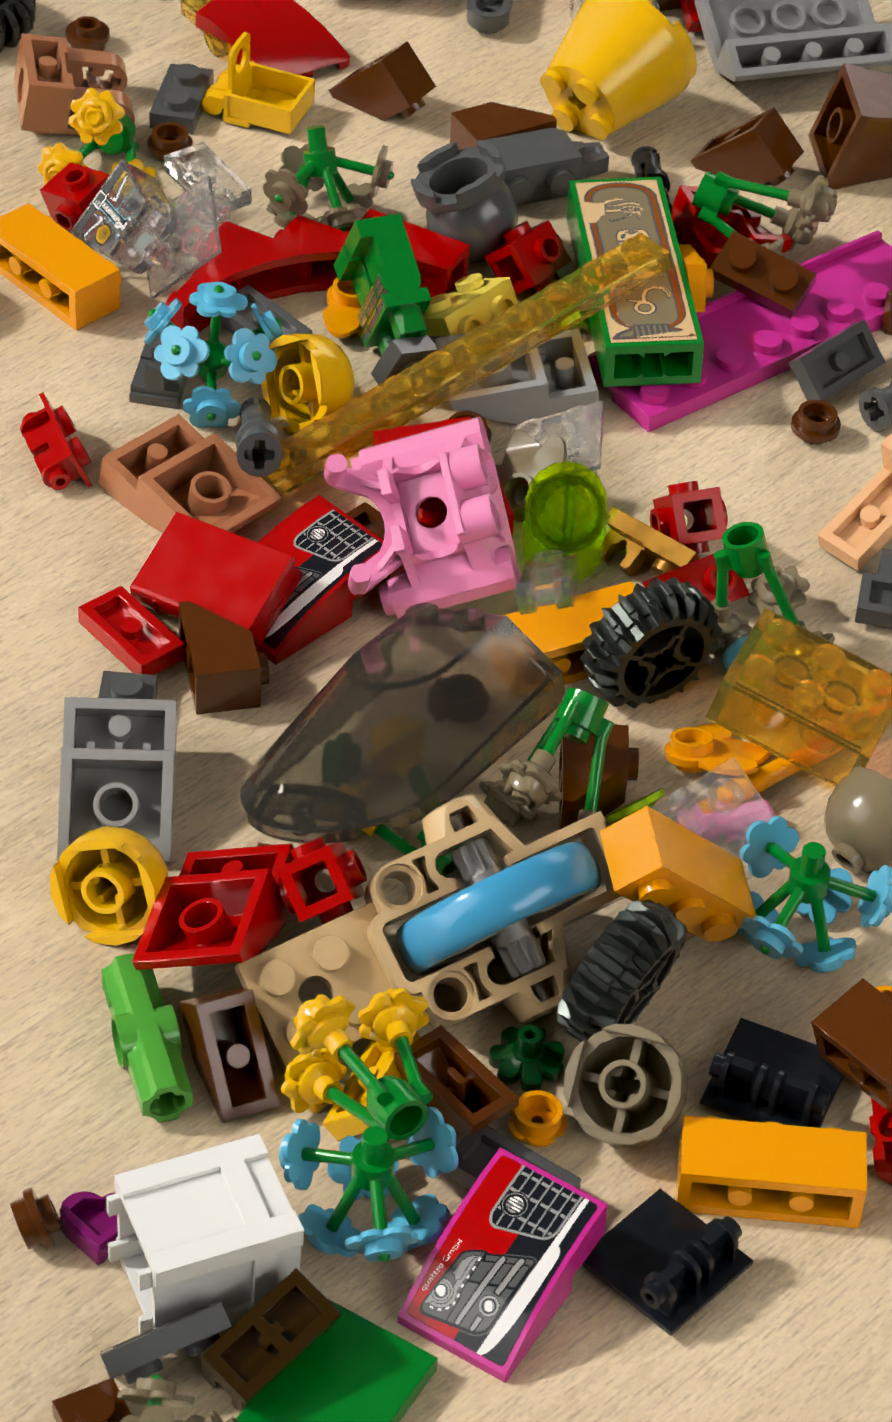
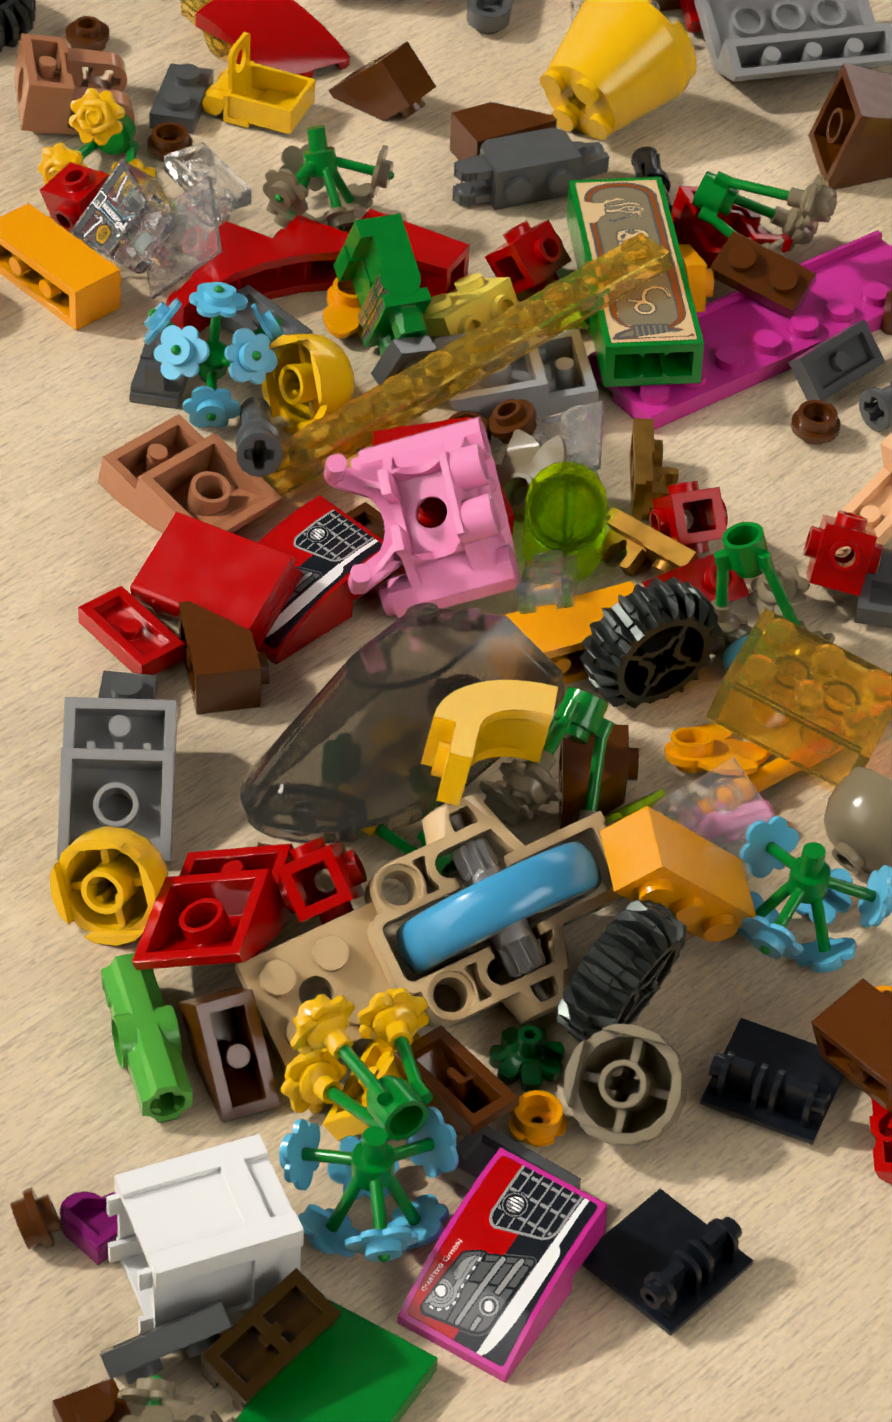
red hinge [20,392,93,490] -> none
dark grey tile [411,140,518,262] -> none
light orange brick [676,1115,867,1229] -> none
reddish brown slope [691,107,804,186] -> none
none -> yellow arch [421,680,558,806]
none -> reddish brown plate [488,399,537,444]
none -> pearl gold plate [629,418,679,521]
none -> red brick [803,511,882,596]

